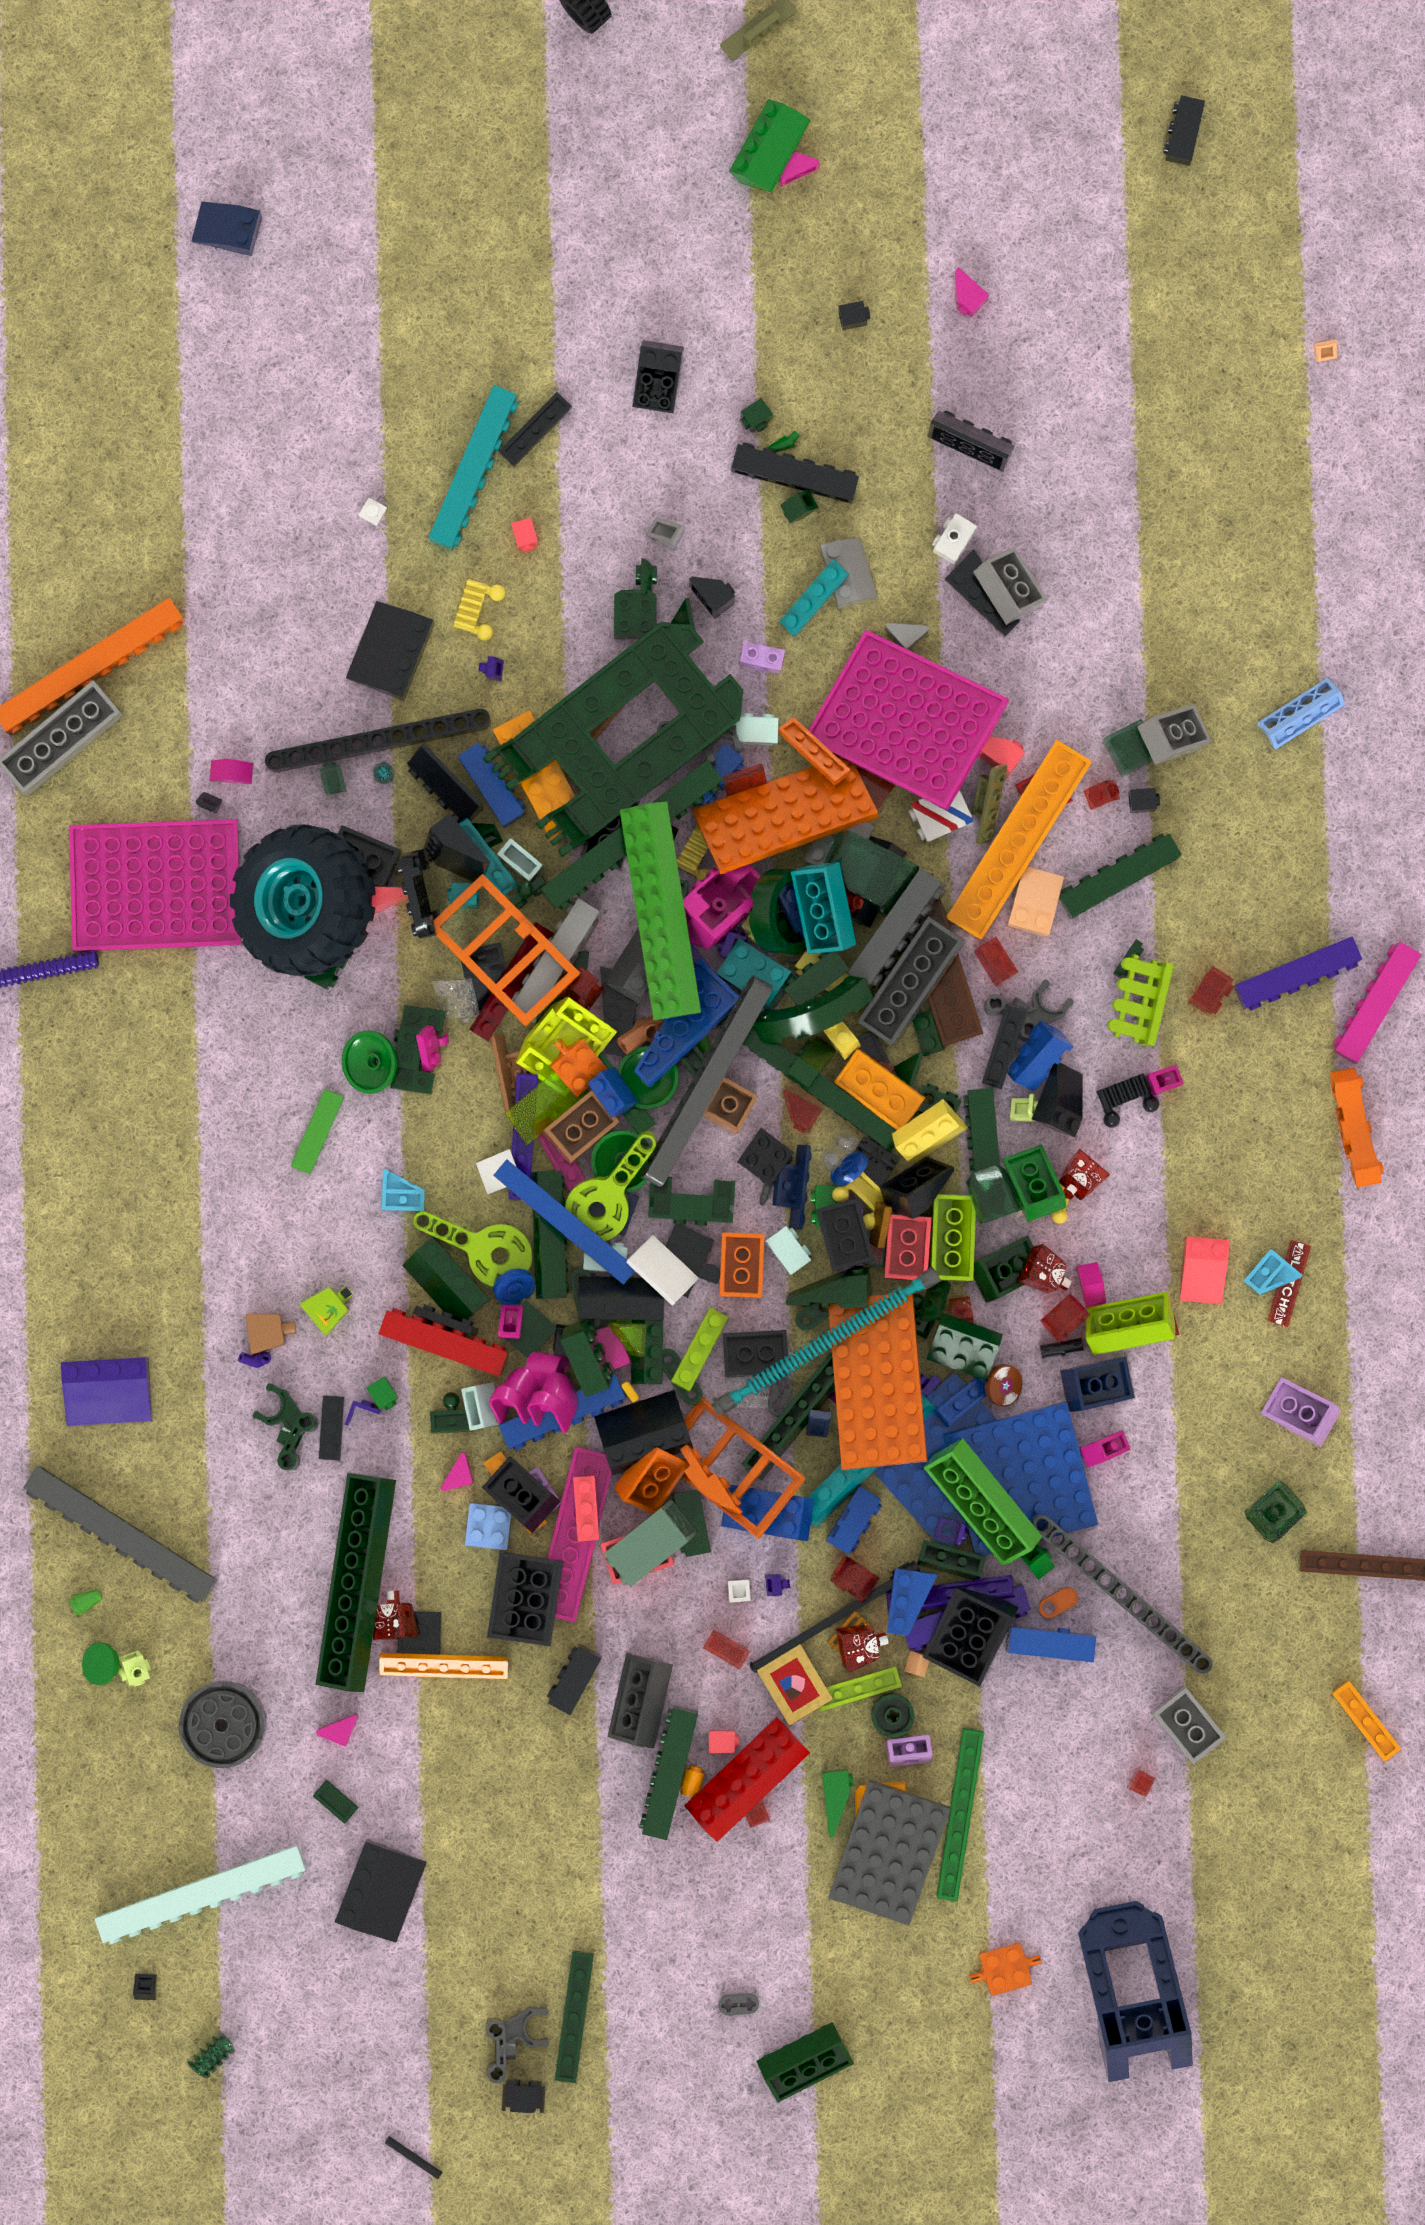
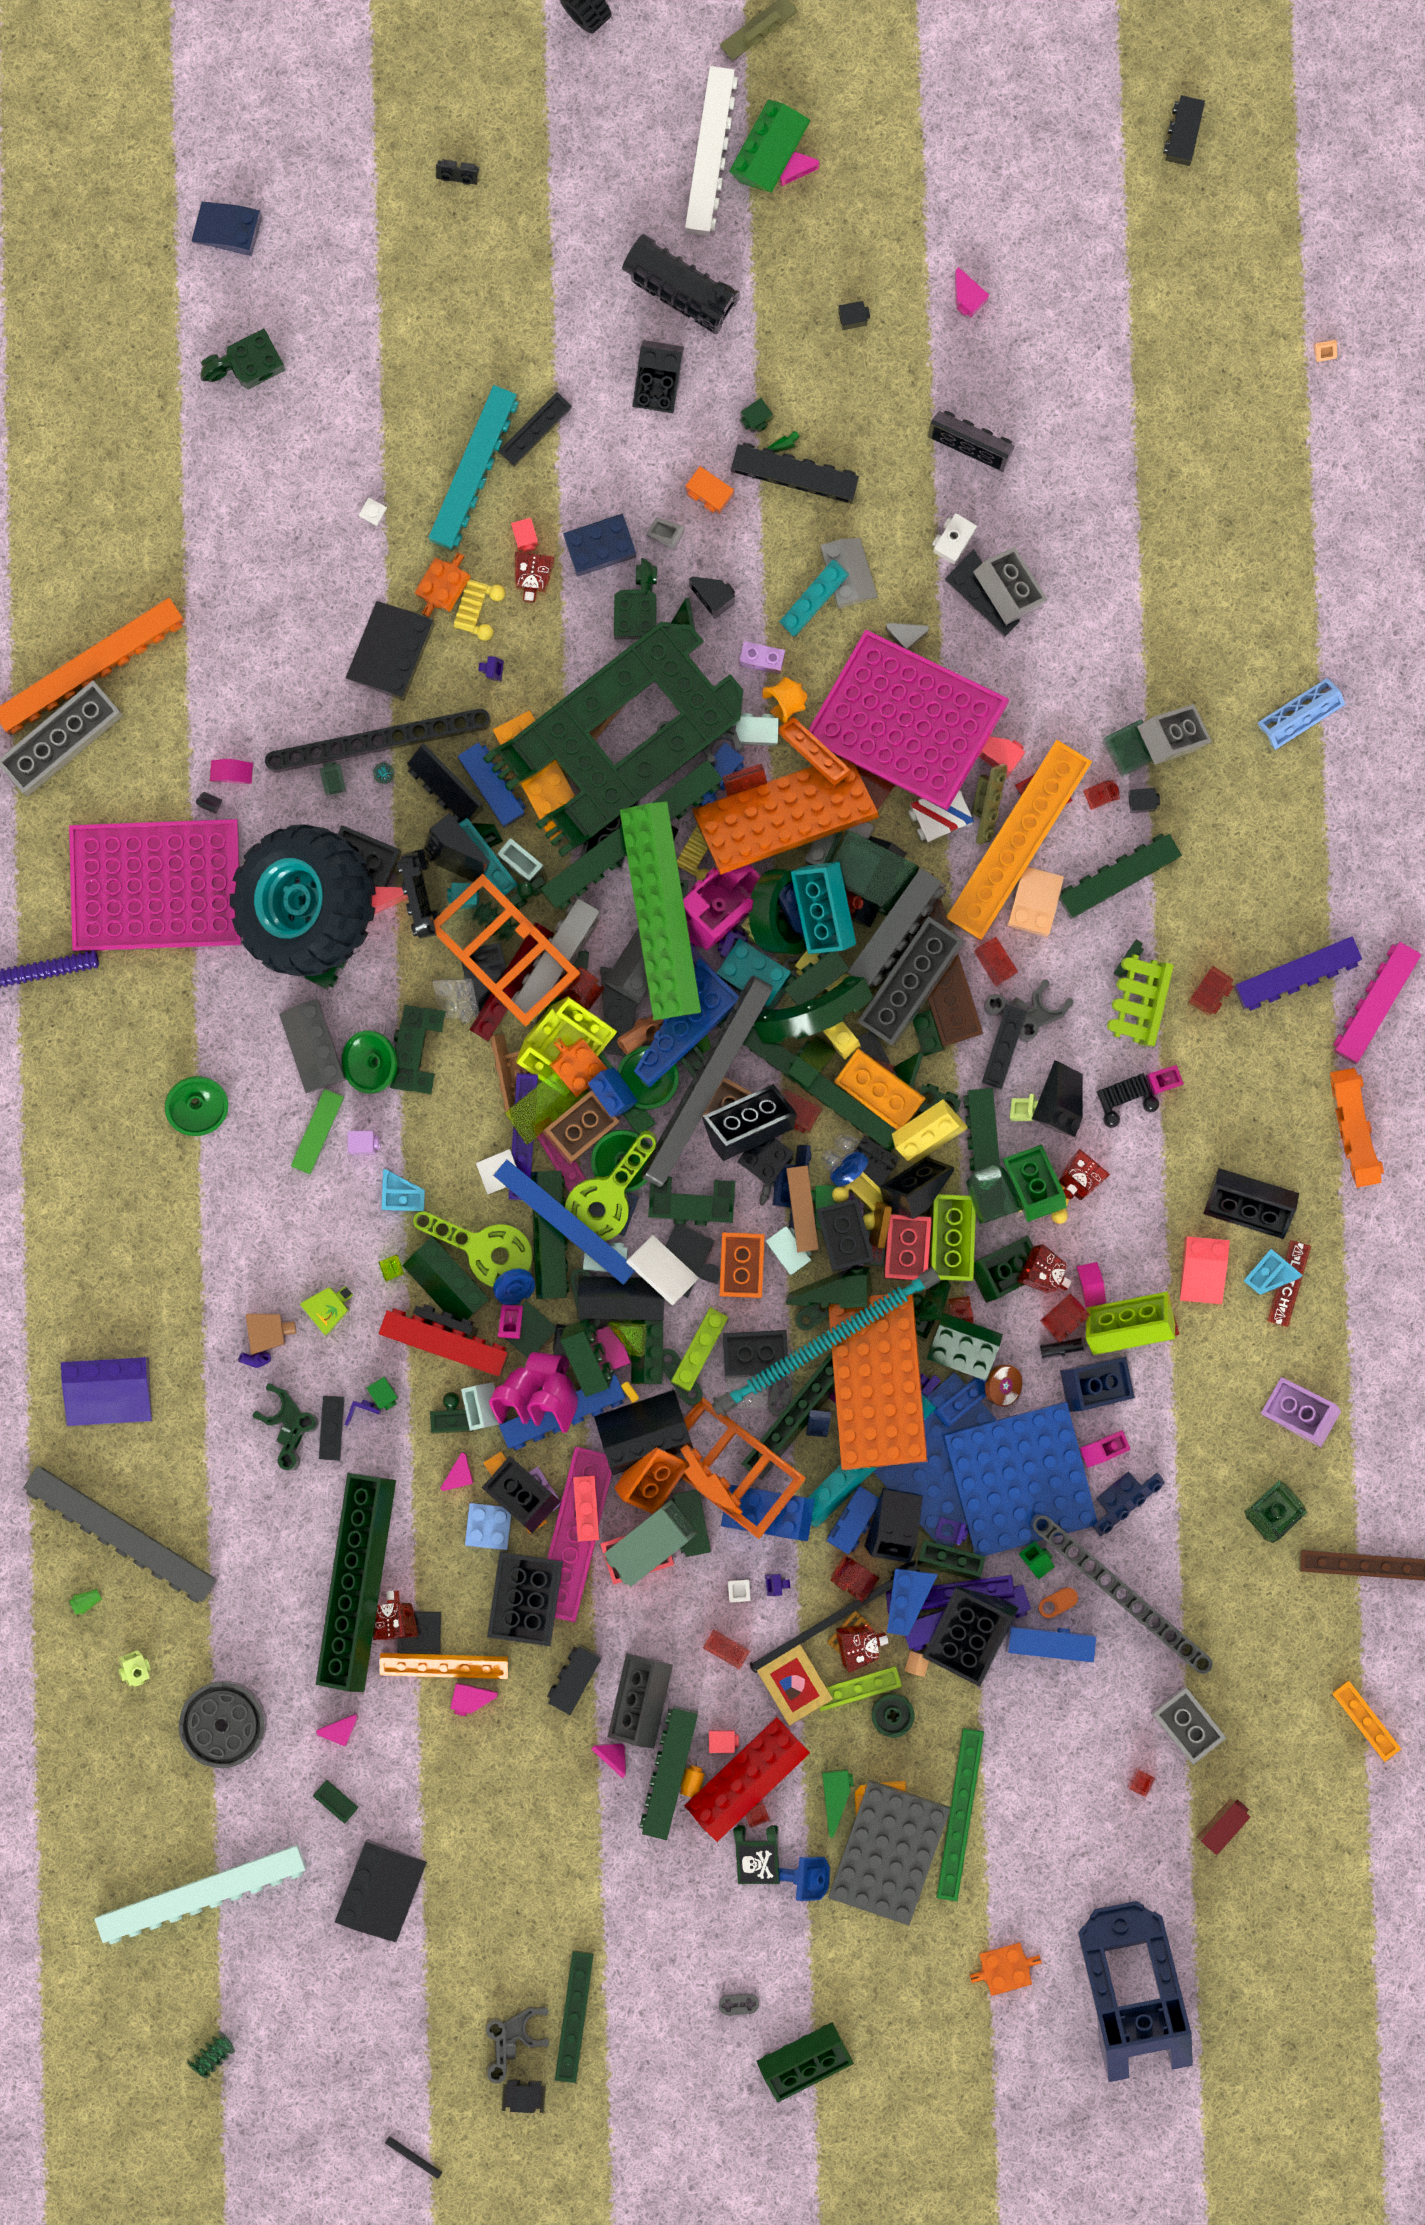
green tile [82,1642,120,1685] -> none
black slope [133,1974,157,2000] -> none
dark pink plate [416,1025,449,1073] -> none
dark green brick [780,490,819,523] -> none
lavender brick [885,1735,933,1768] -> none
bright green brick [923,1438,1042,1566] -> none
blue wedge [1007,1021,1074,1091] -> none
none -> green dish [165,1076,228,1136]
none -> dark green brick [200,328,285,390]
none -> dark grey slope [279,999,346,1094]
none -> lavender brick [347,1131,380,1155]
none -> clear neon green plate [378,1255,404,1282]
none -> orange plate [414,552,471,618]
none -> black hinge [436,159,480,185]
none -> dark pink slope [450,1683,498,1716]
none -> clear green piece [471,901,519,944]
none -> clear red torso [515,552,555,603]
none -> dark blue brick [563,513,636,577]
none -> dark pink slope [591,1743,626,1778]
none -> black piece [622,234,740,334]
none -> white brick [685,66,738,237]
none -> orange brick [685,466,734,514]
none -> black slope [702,1084,797,1161]
none -> flag [733,1825,780,1884]
none -> light orange helmet [762,677,807,724]
none -> blue piece [779,1856,830,1901]
none -> medium nougat tile [786,1165,819,1253]
none -> black slope [864,1488,923,1563]
none -> dark blue bracket [1093,1471,1165,1536]
none -> dark red brick [1196,1799,1251,1855]
none -> black slope [1203,1168,1299,1239]

